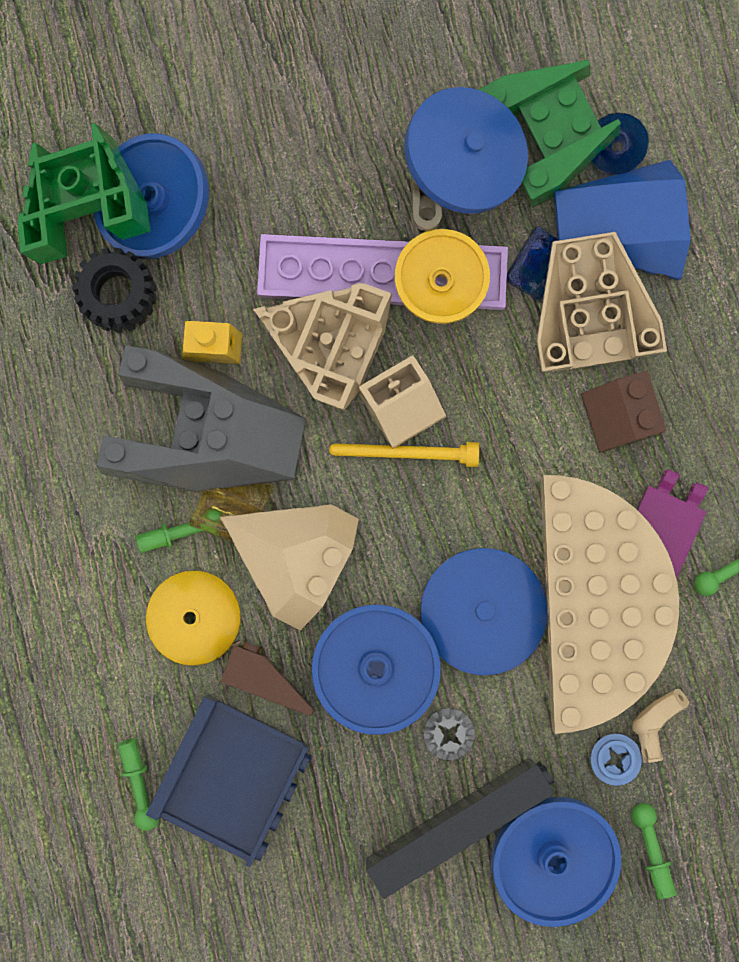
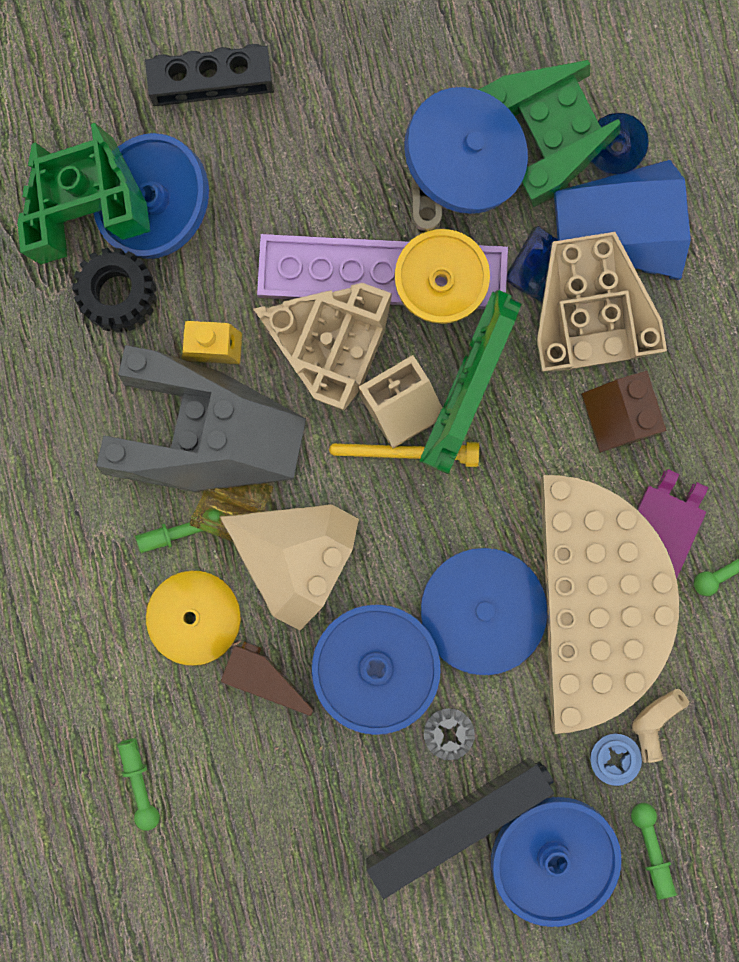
dark blue panel [146,695,312,867] -> none
none -> black brick [145,44,274,107]
none -> green connector [419,290,522,474]

